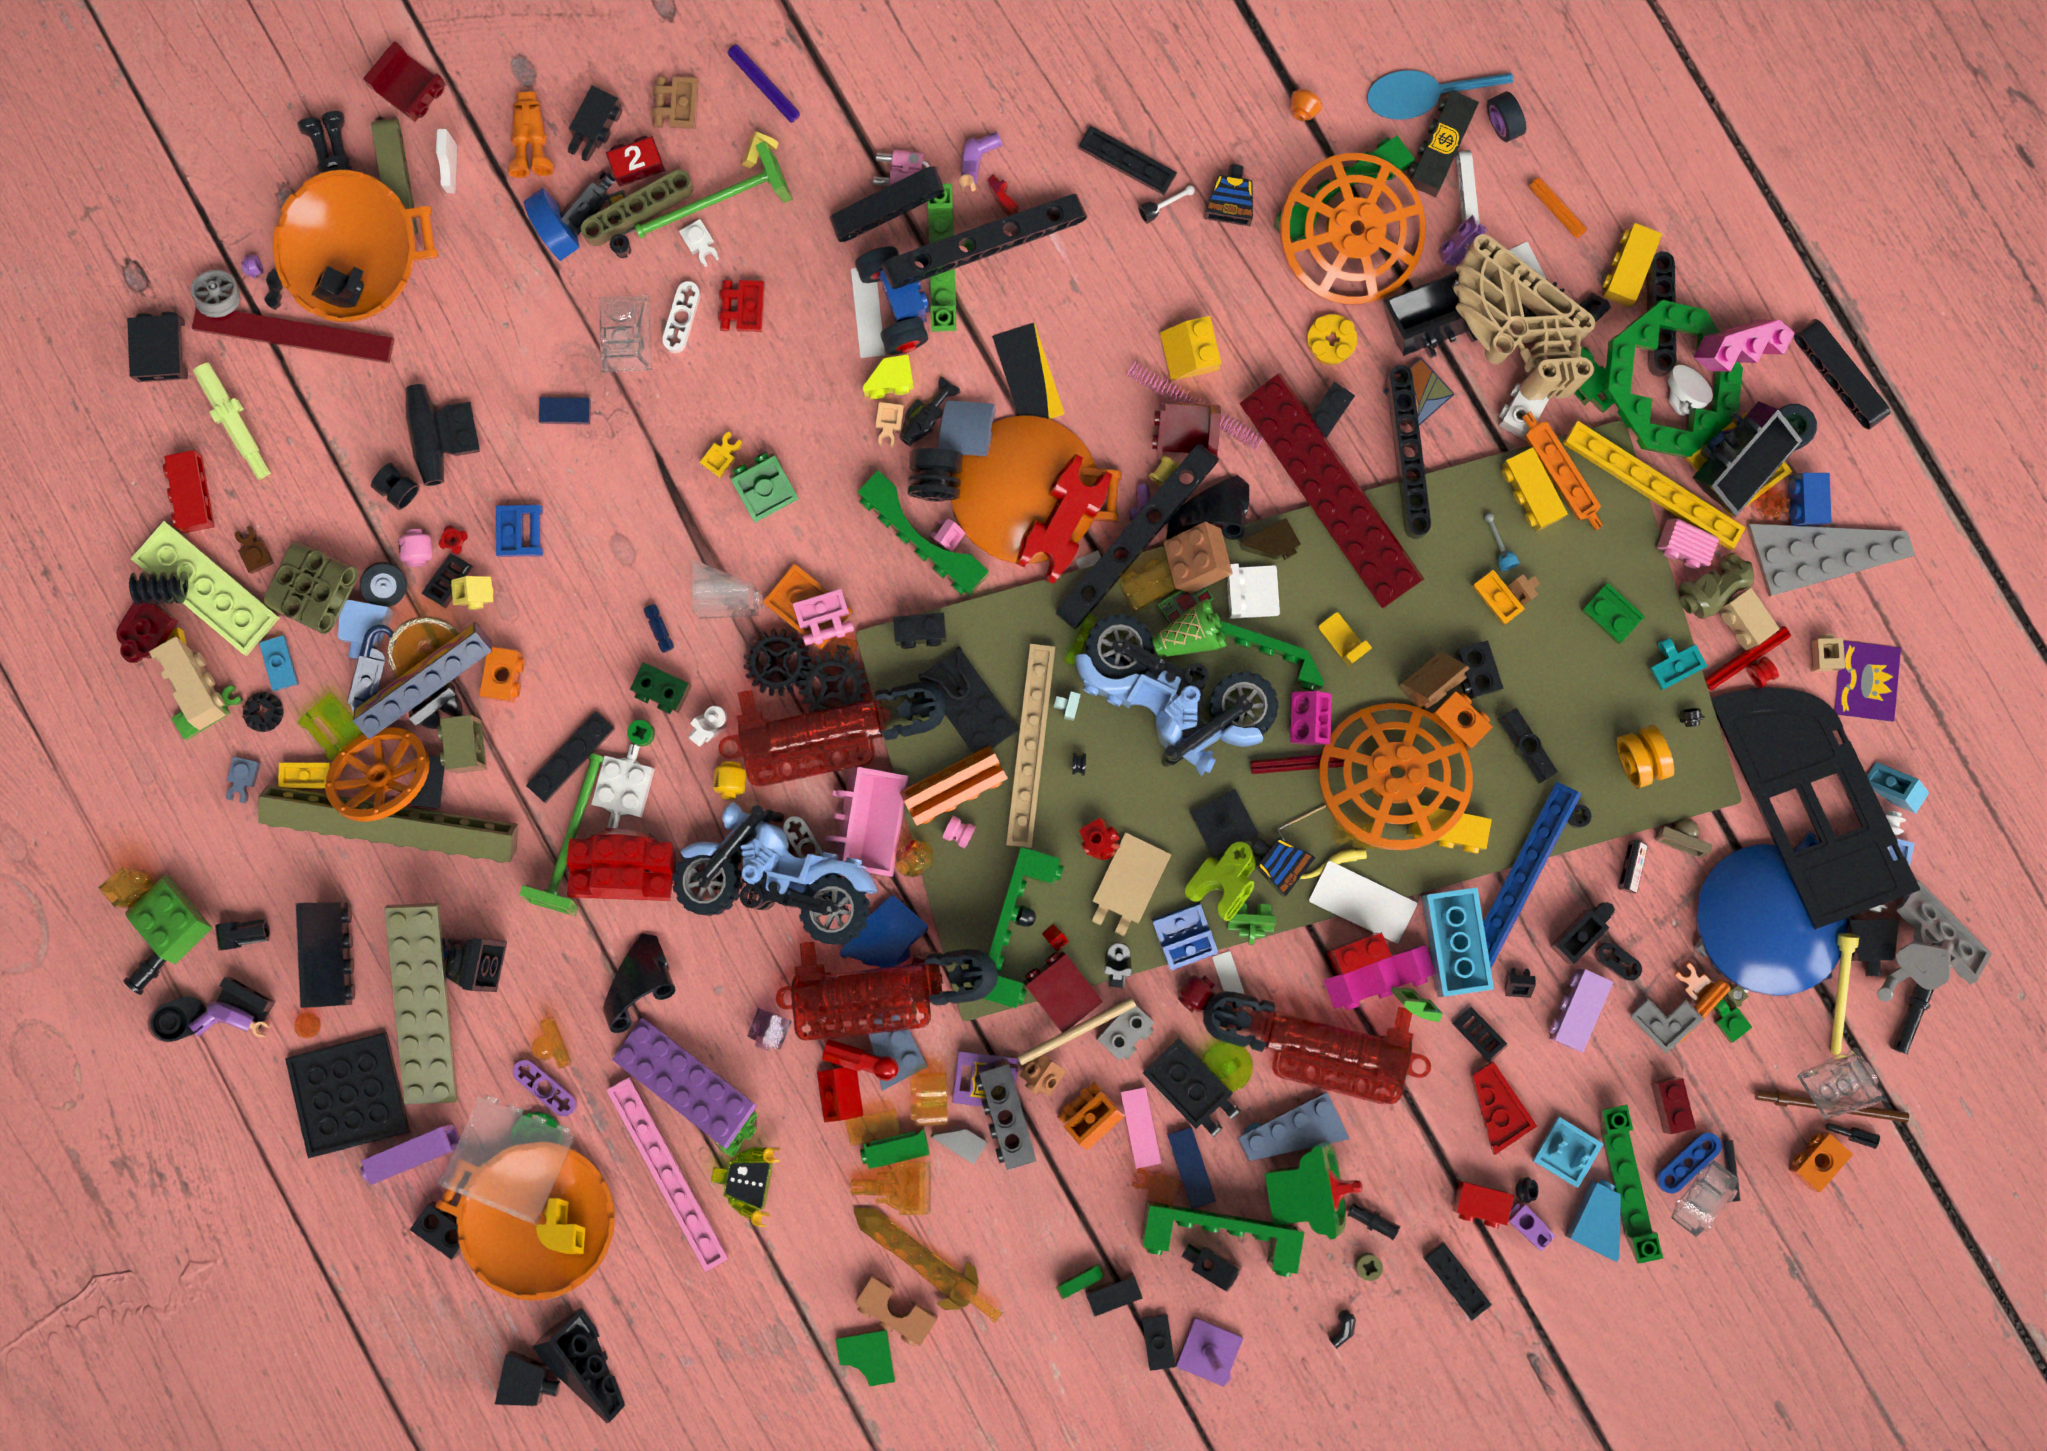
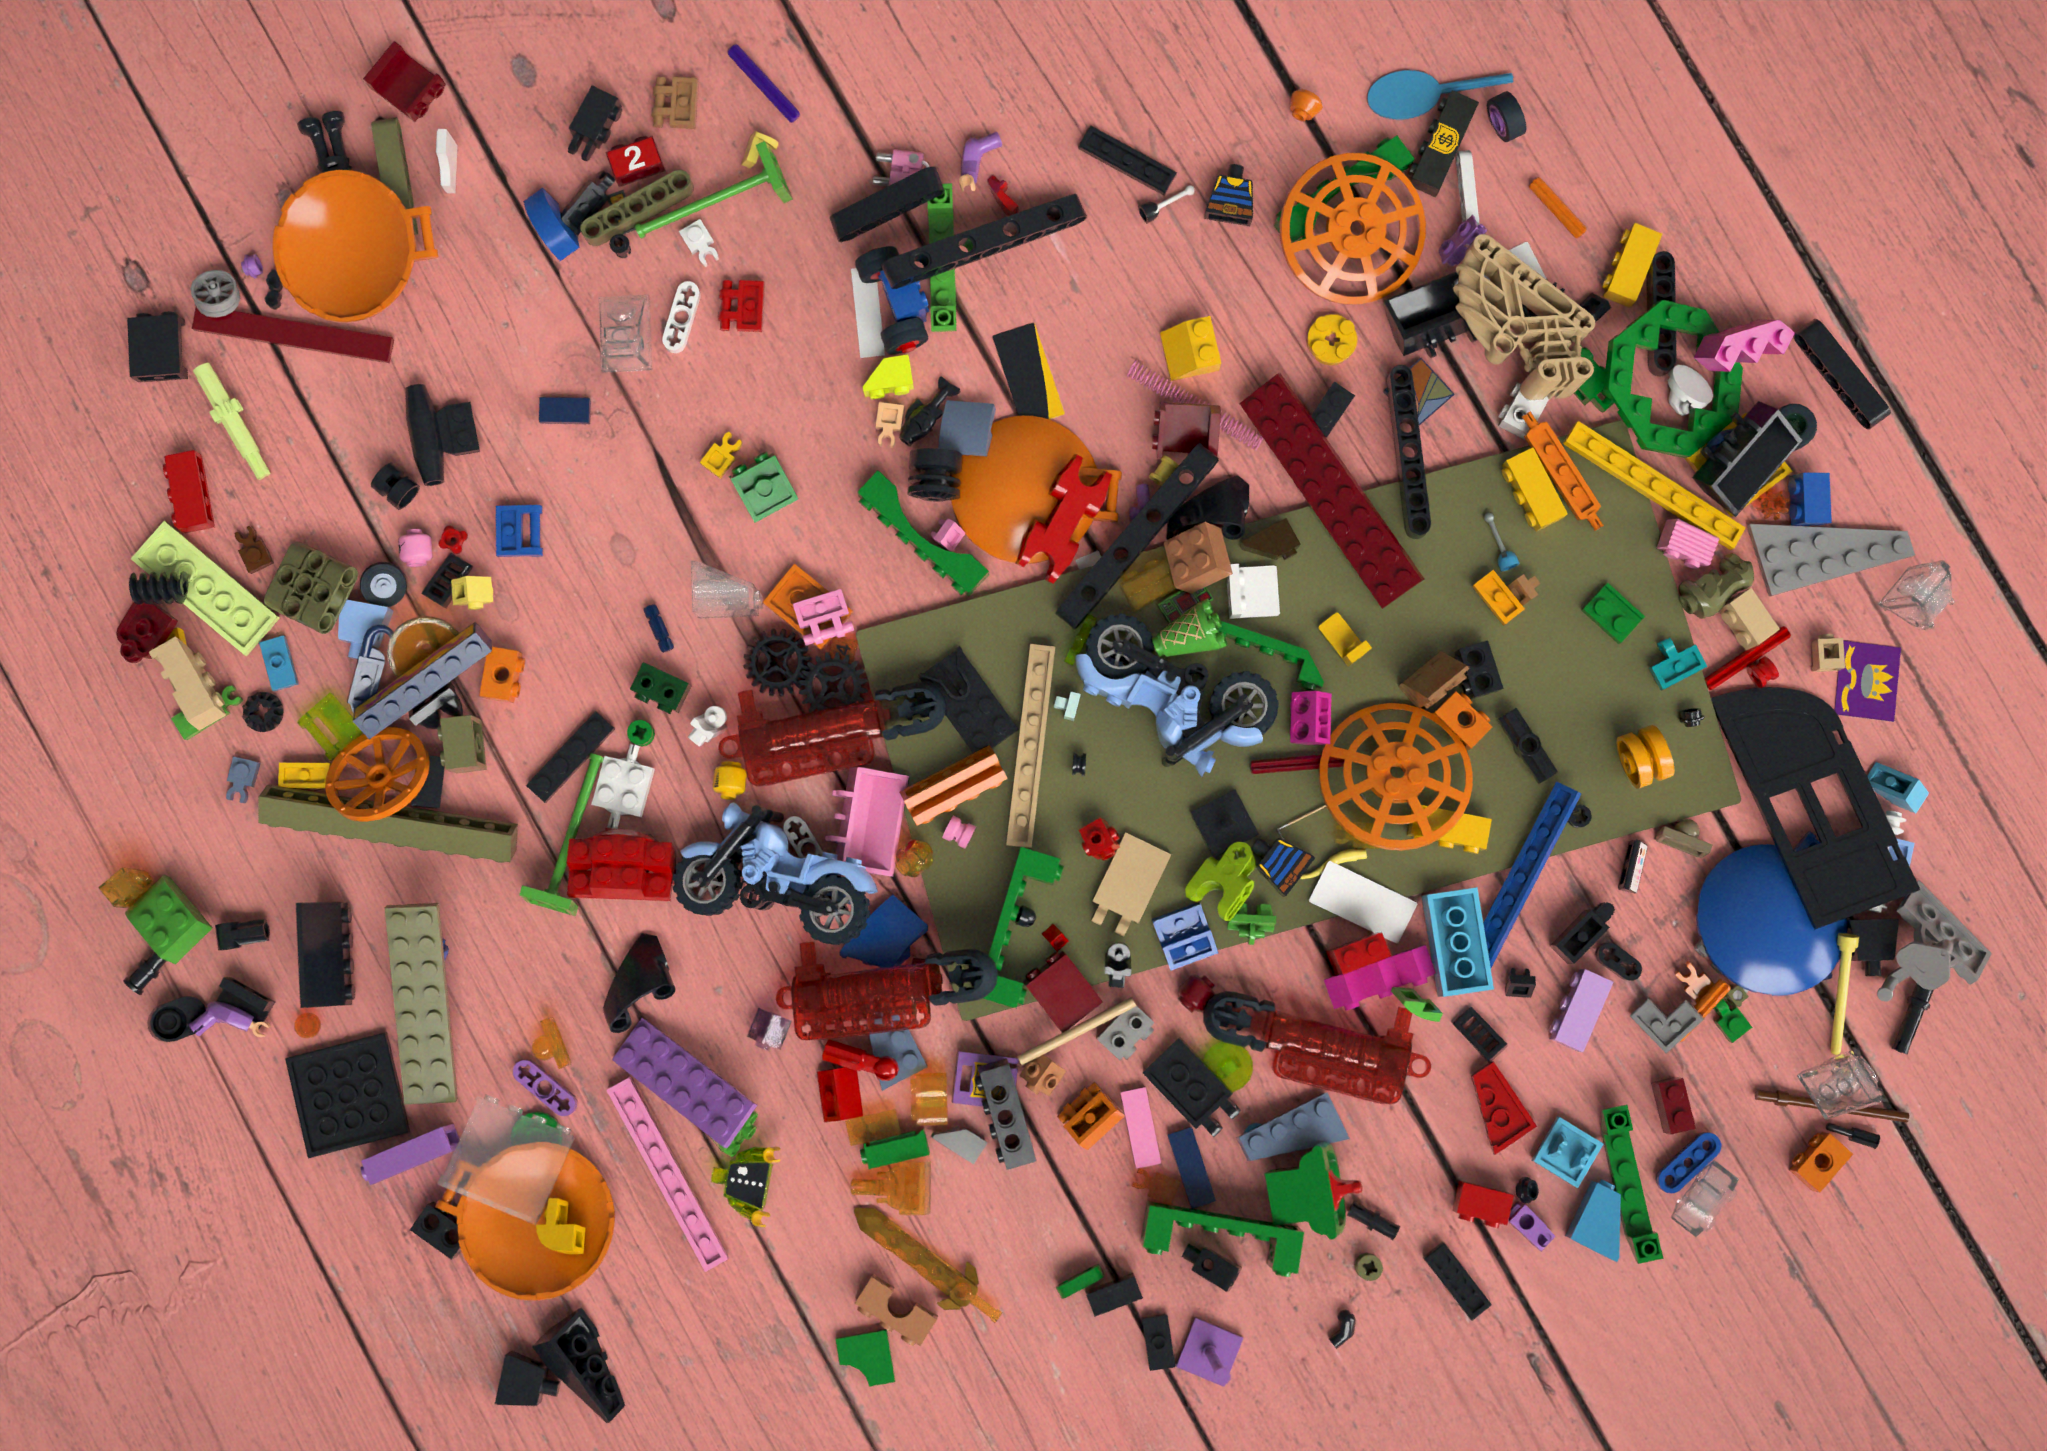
black brick [311,266,365,308] -> none
black piece [445,937,507,992] -> none
orange piece [508,91,555,178] -> none
black brick [893,613,947,649] -> none
white sticker [1212,951,1244,994] -> none
black piece [1723,1140,1741,1202] -> none
none -> clear piece [1878,560,1955,631]

